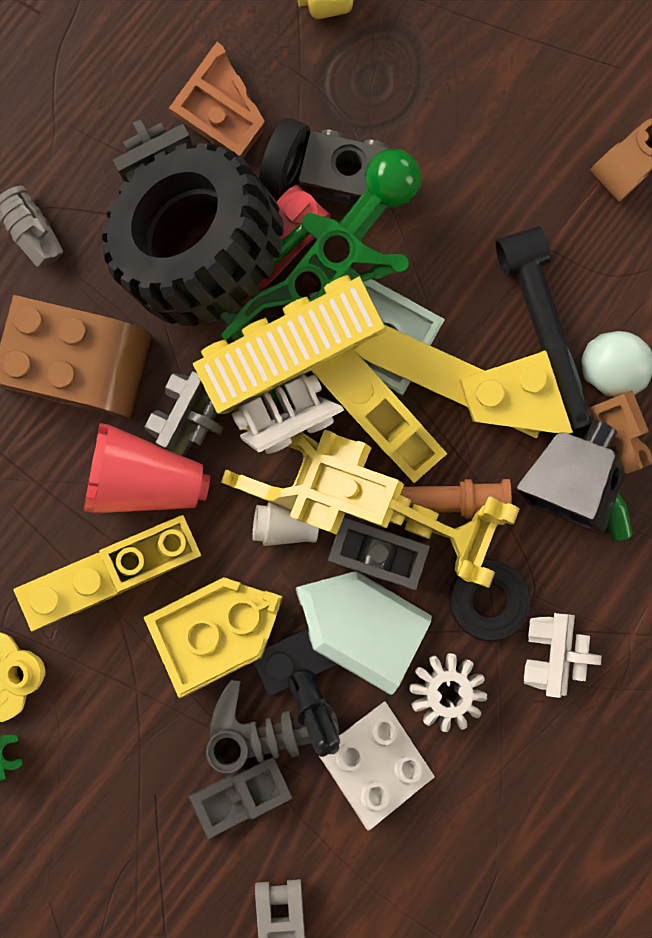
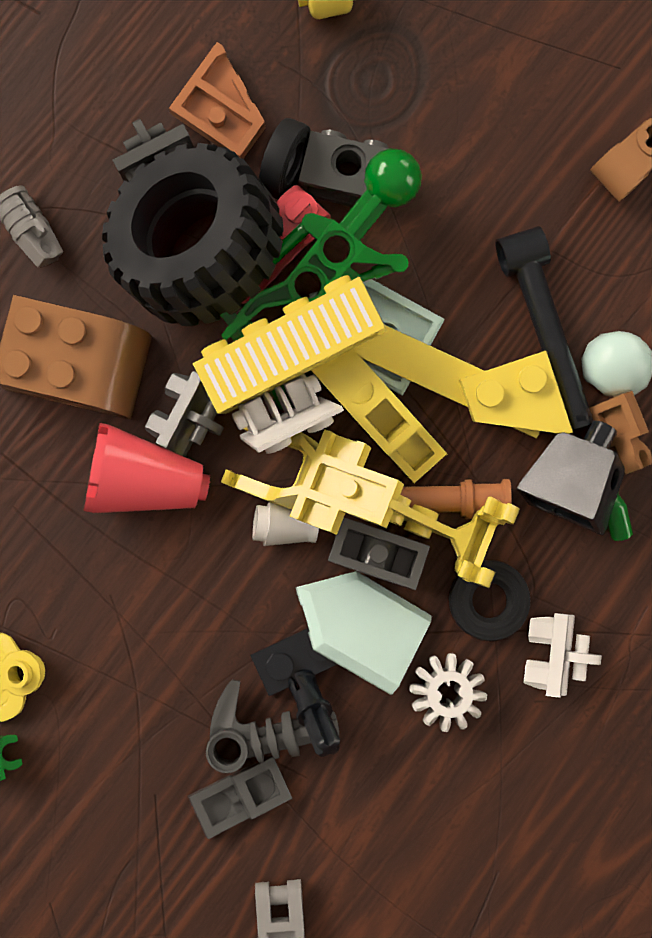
light yellow slope [13,515,201,632] -> none
light yellow tile [144,577,283,699] -> none
white hinge [319,701,435,831] -> none

